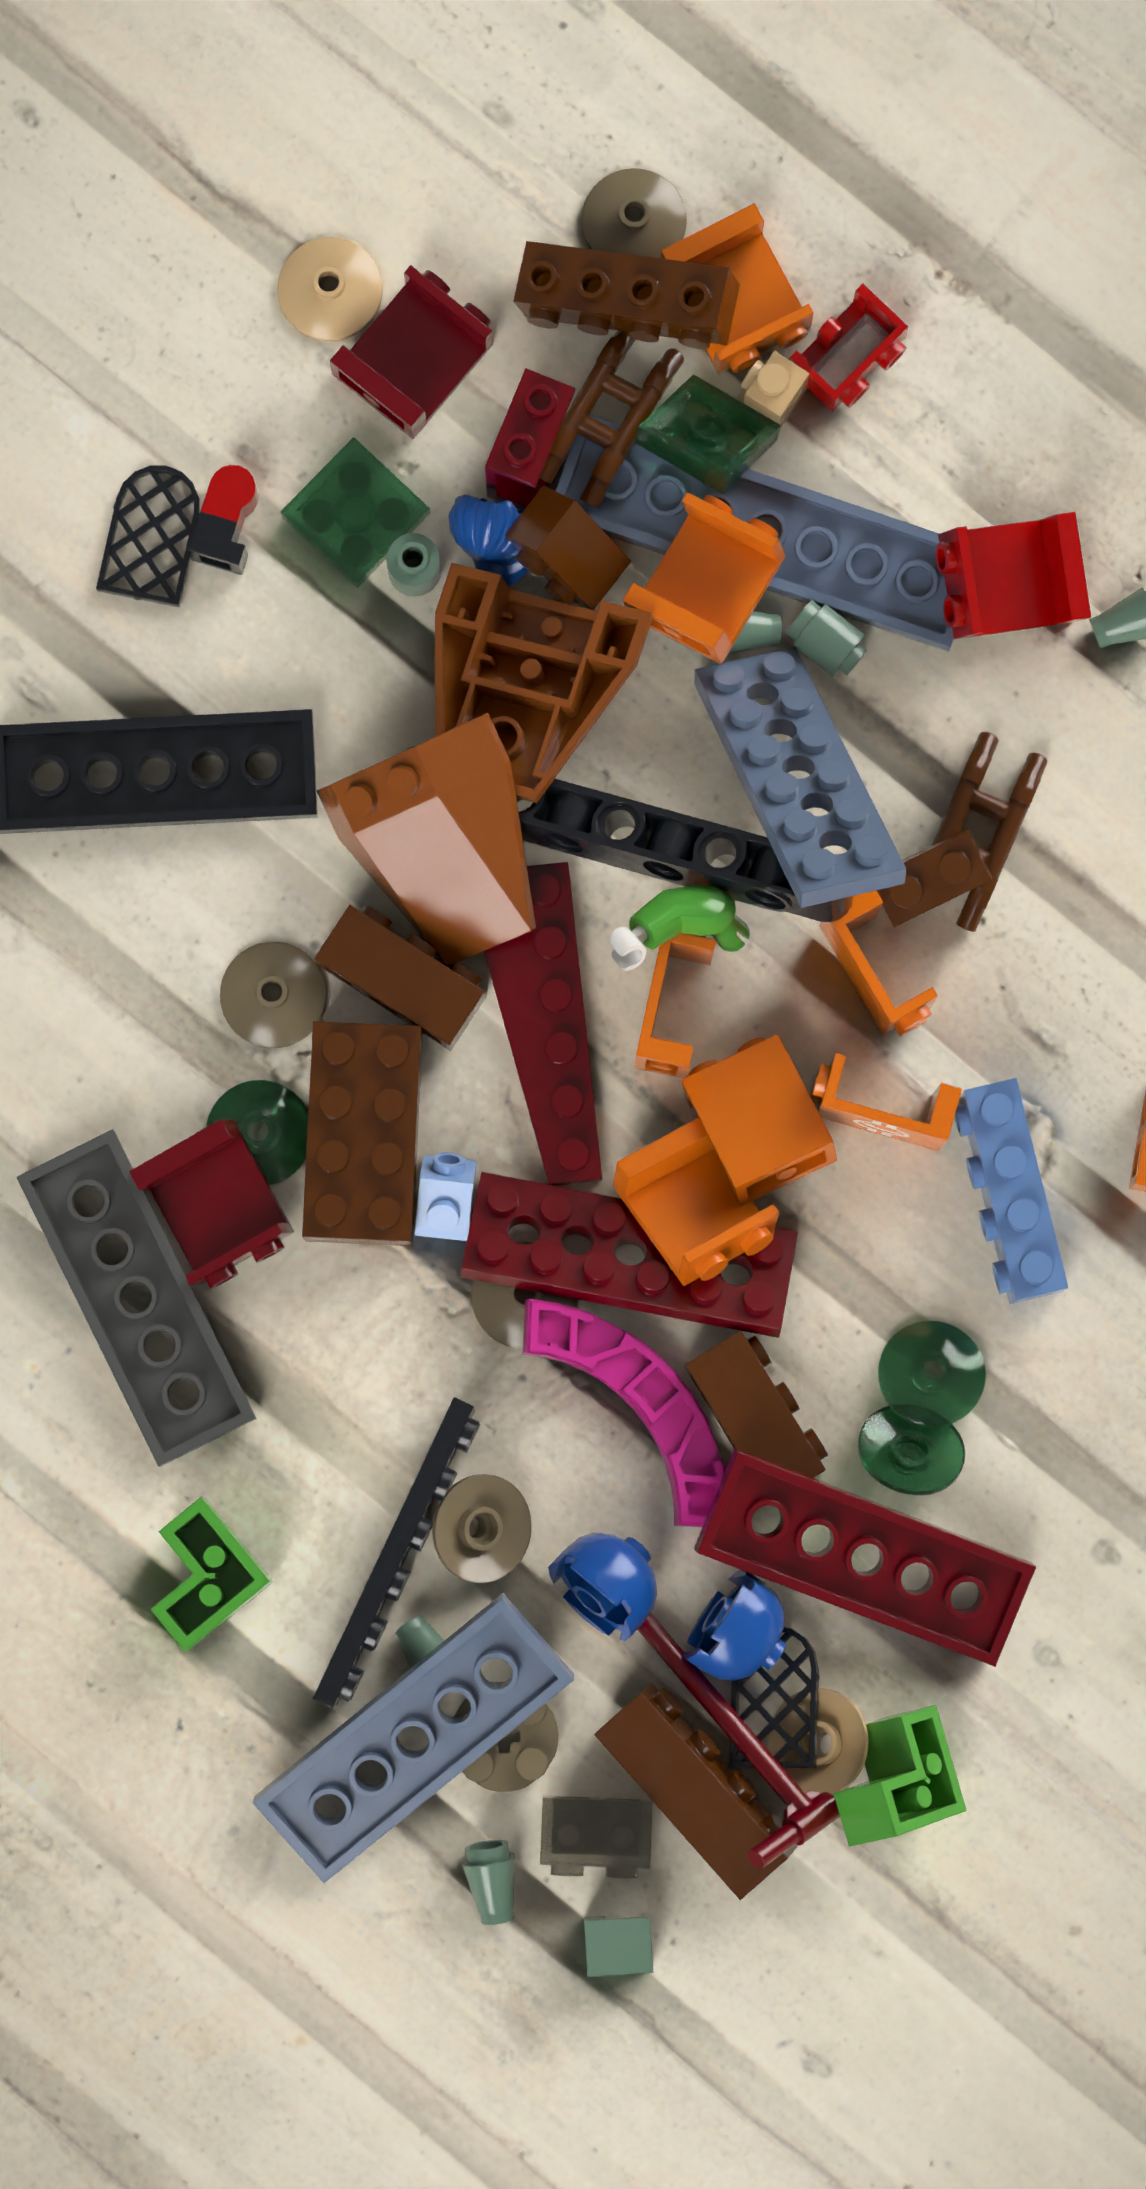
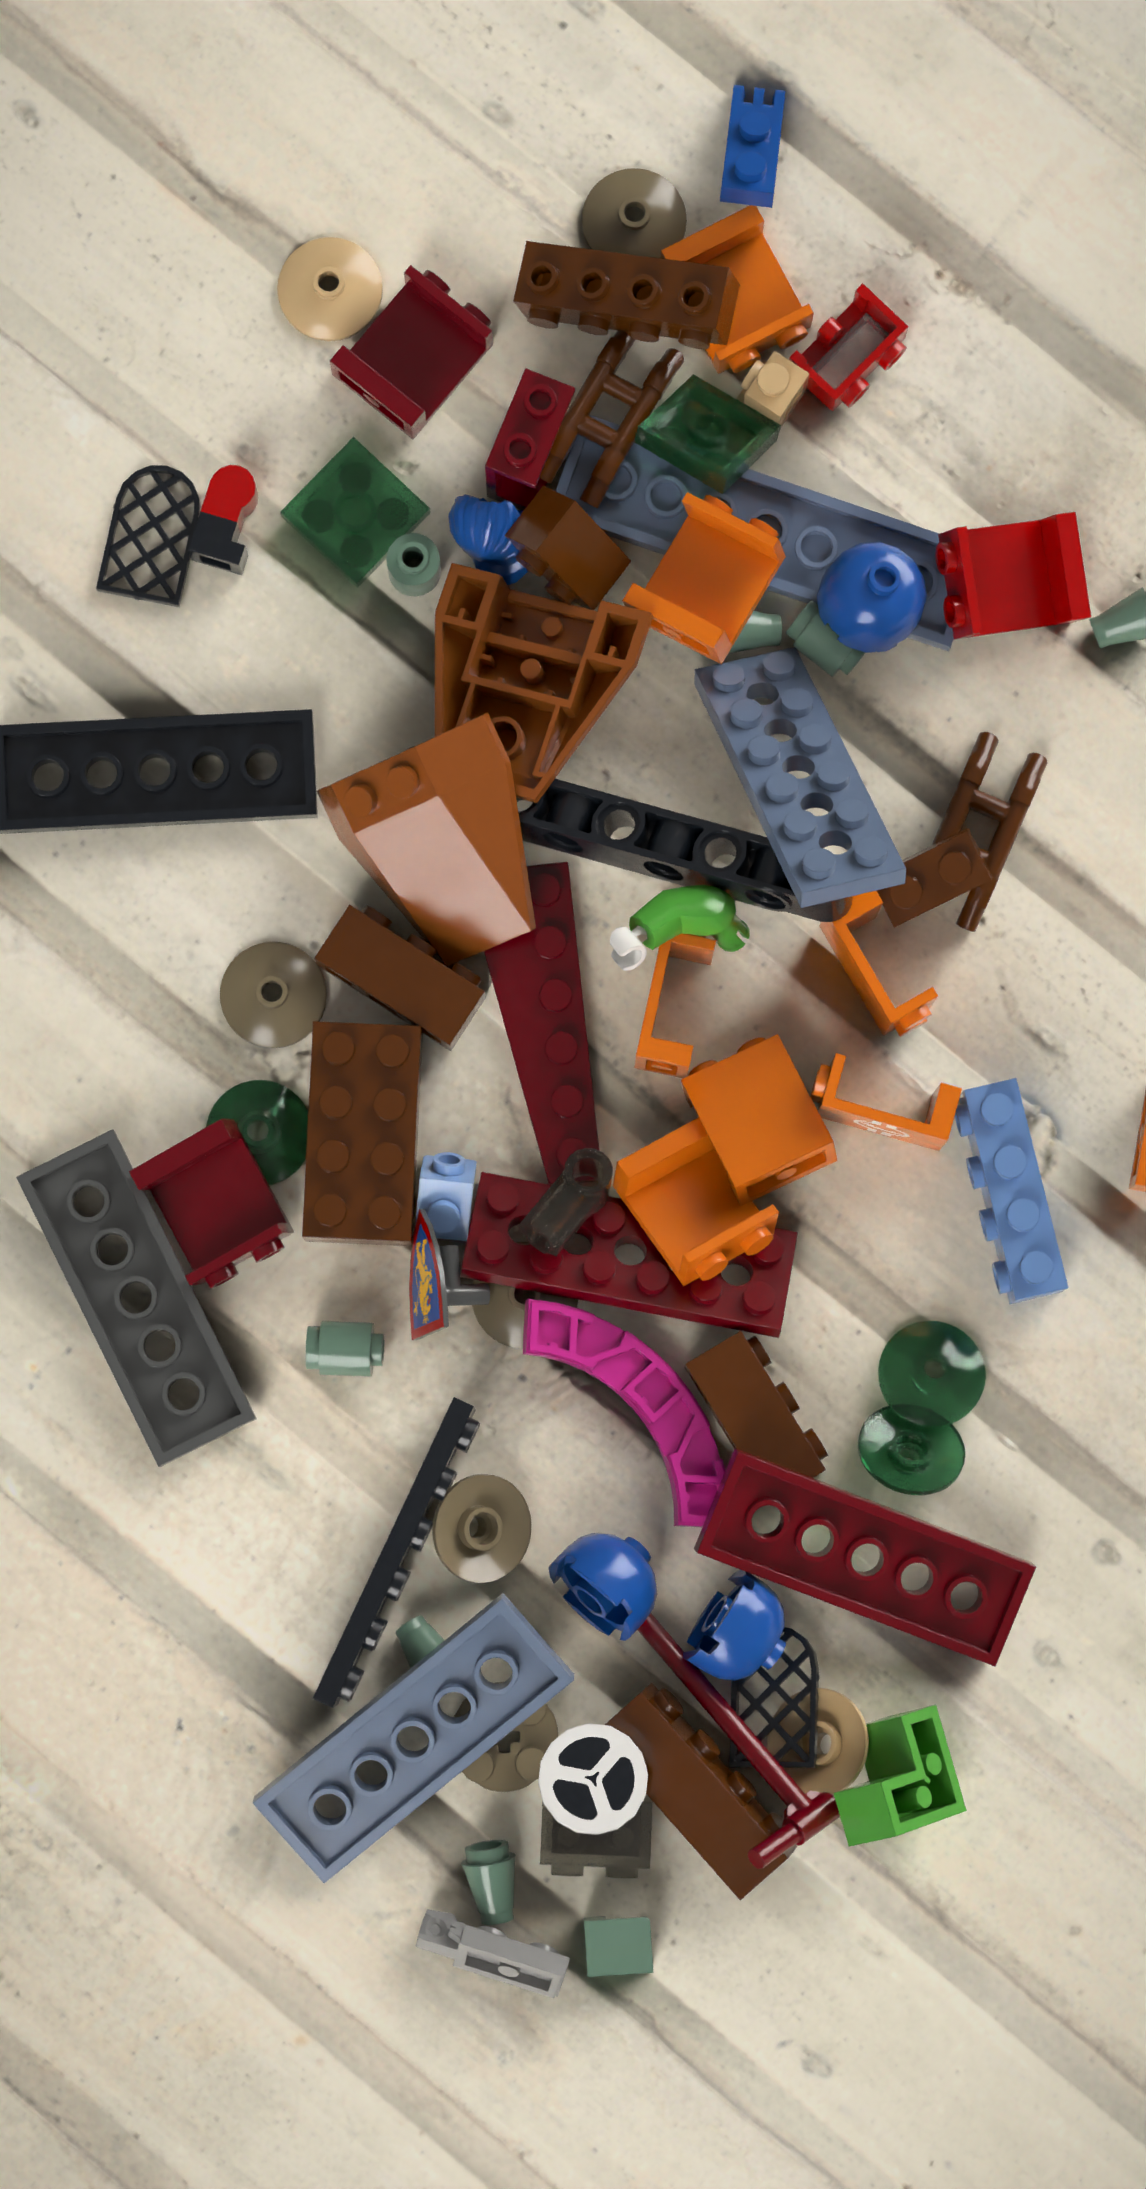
bright green brick [150,1497,274,1652] -> none
none -> sand green brick [306,1321,384,1377]
none -> shield [409,1209,490,1340]
none -> light grey hinge [416,1909,570,1998]
none -> clear smoke piece [519,1148,613,1257]
none -> white tile [538,1723,648,1835]
none -> blue hinge [720,85,786,208]
none -> blue cylinder [817,542,927,653]

